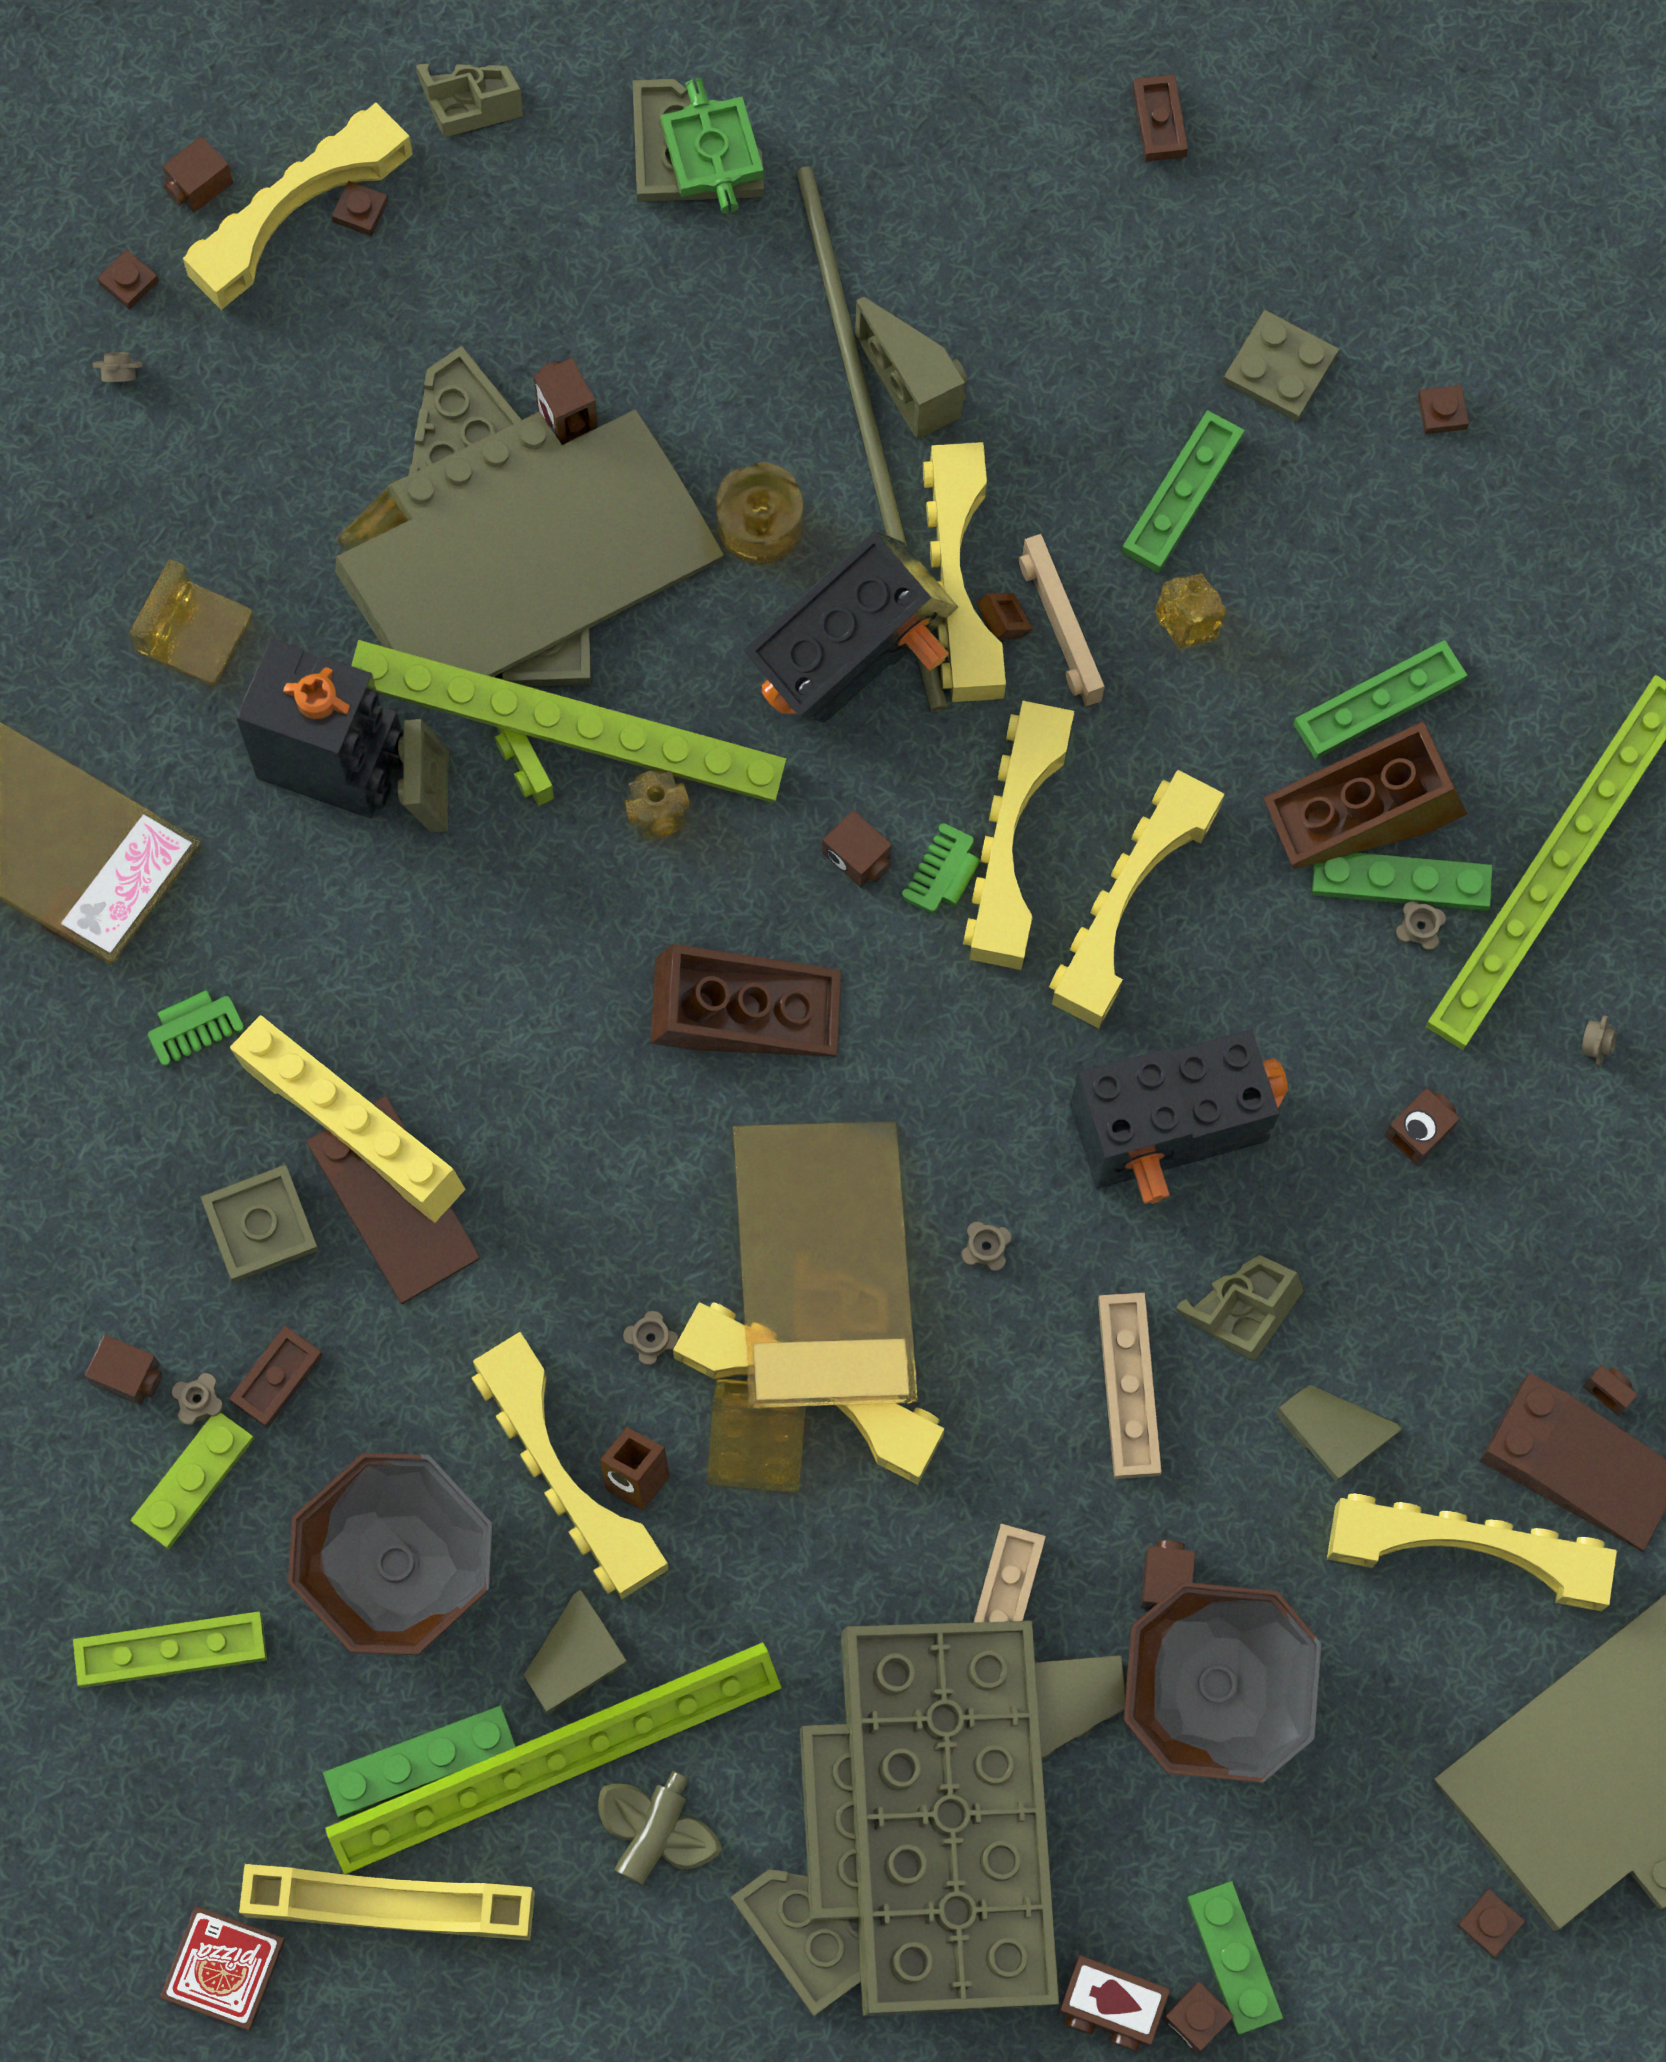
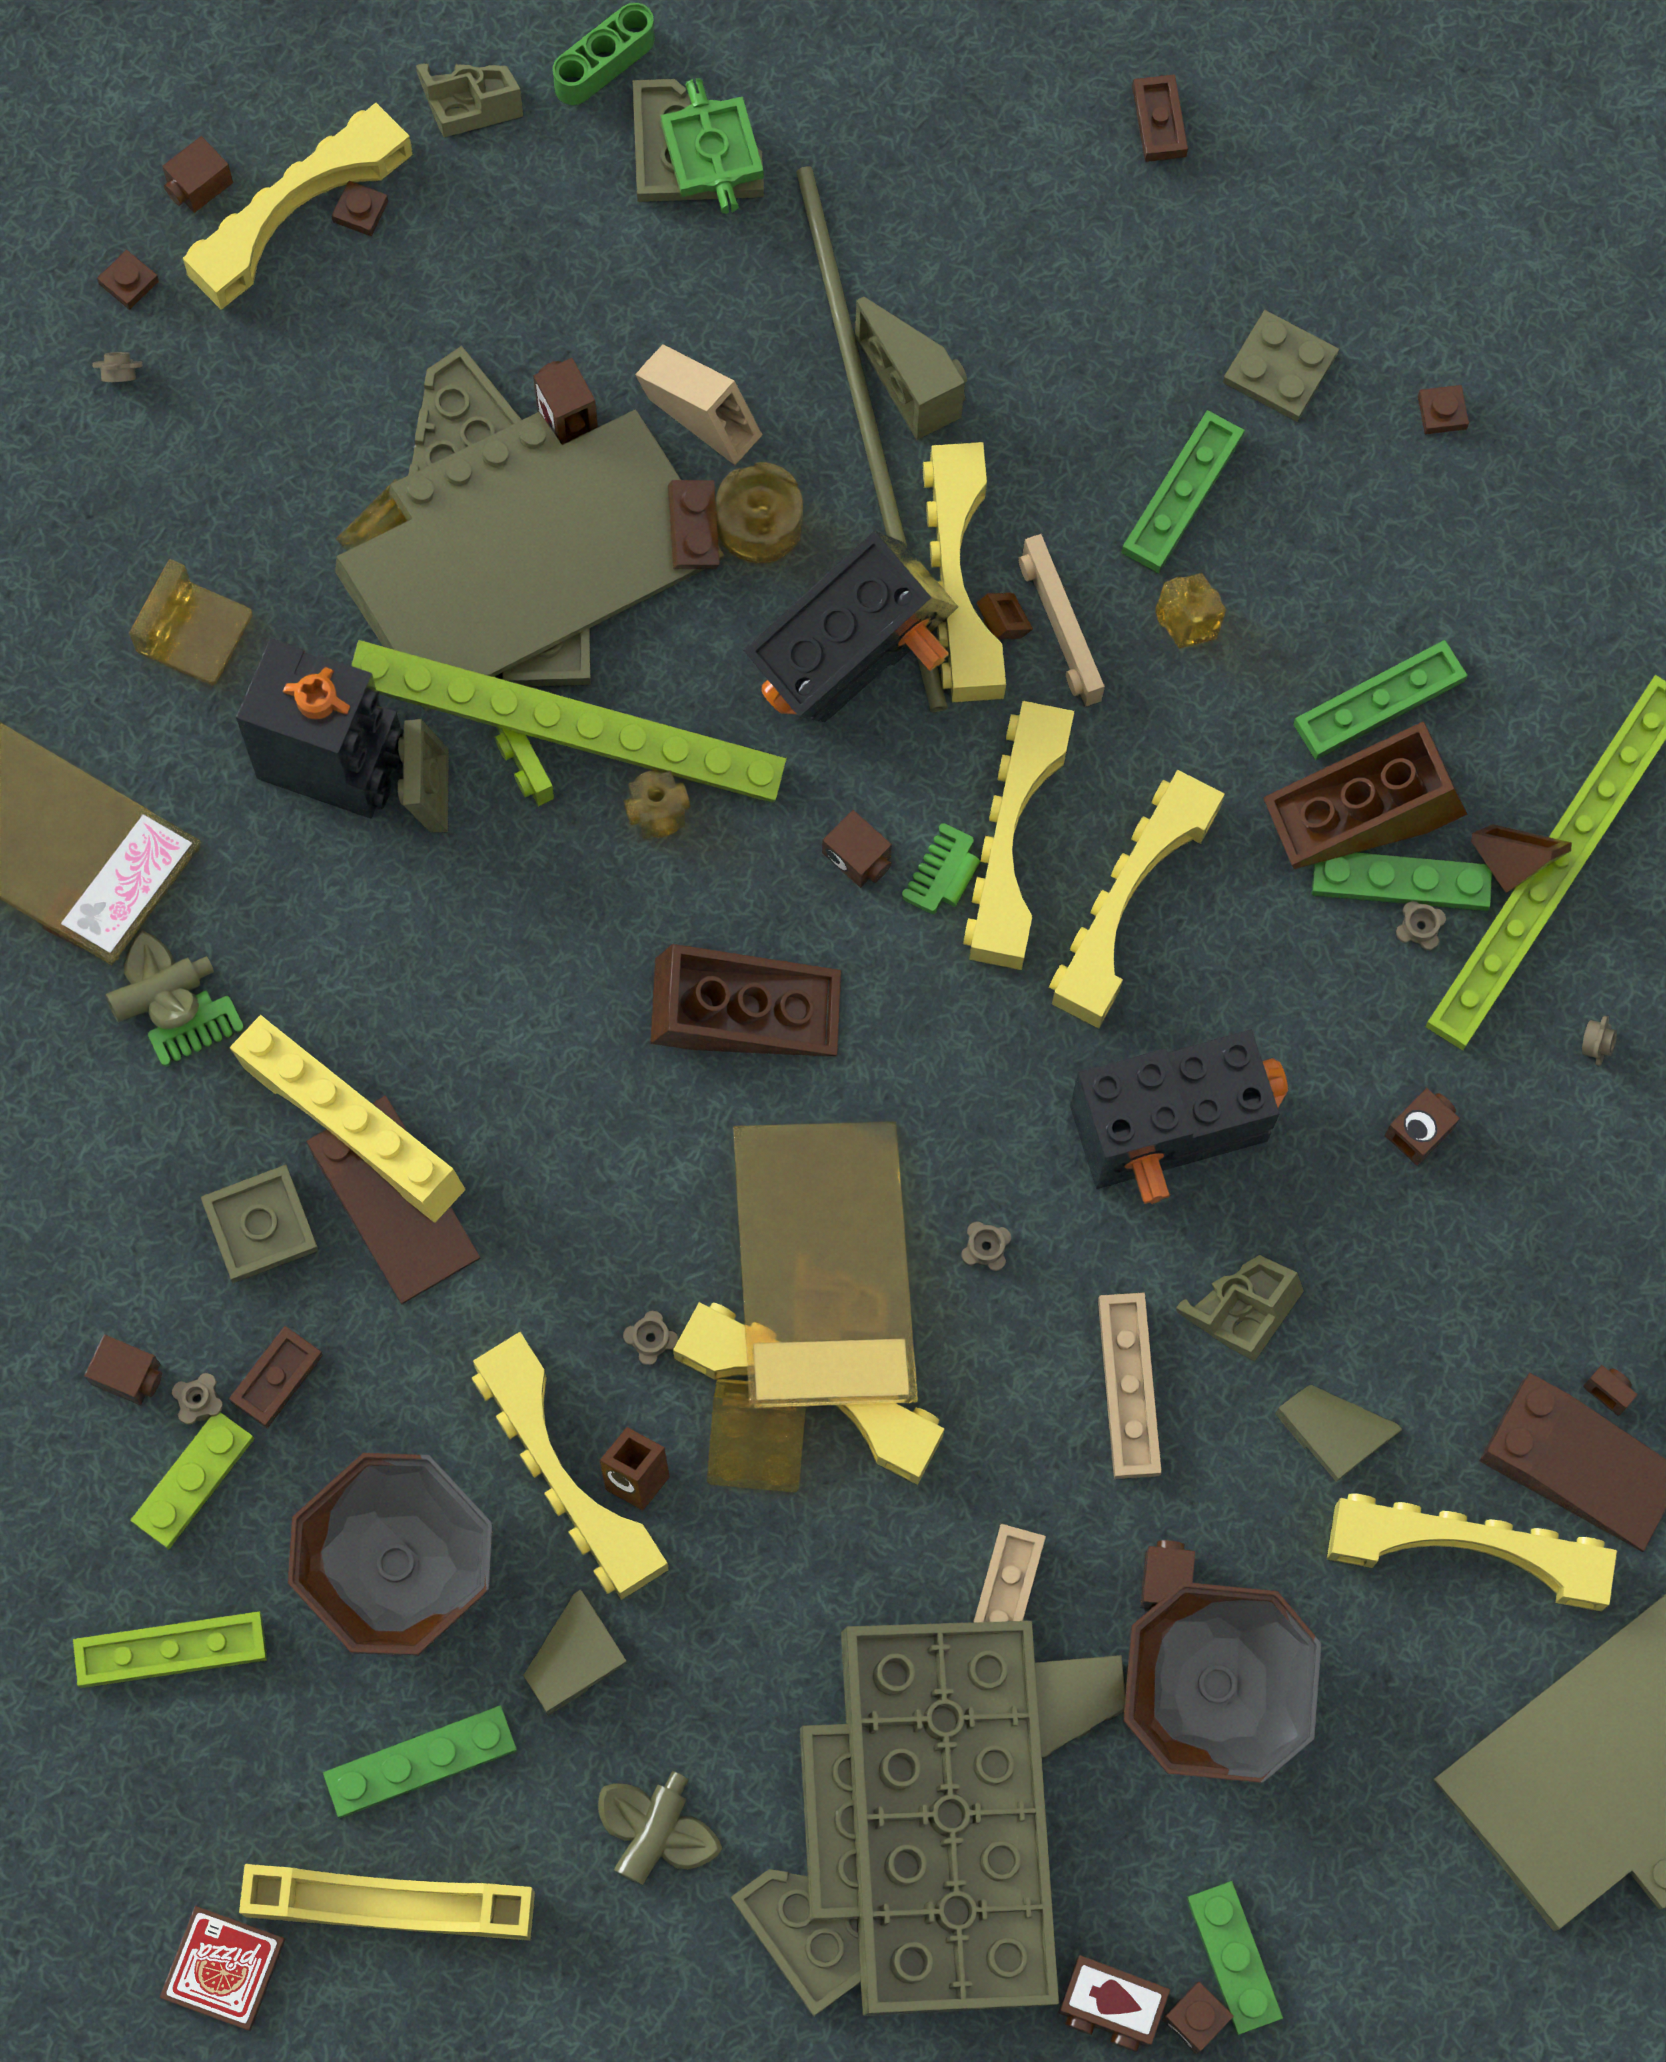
lime plate [325,1642,781,1875] -> none
reddish brown plate [1457,1889,1525,1958] -> none
none -> olive plant [105,931,214,1029]
none -> bright green beam [553,3,655,105]
none -> tan slope [635,344,762,465]
none -> reddish brown plate [668,480,720,569]
none -> reddish brown slope [1471,824,1572,893]

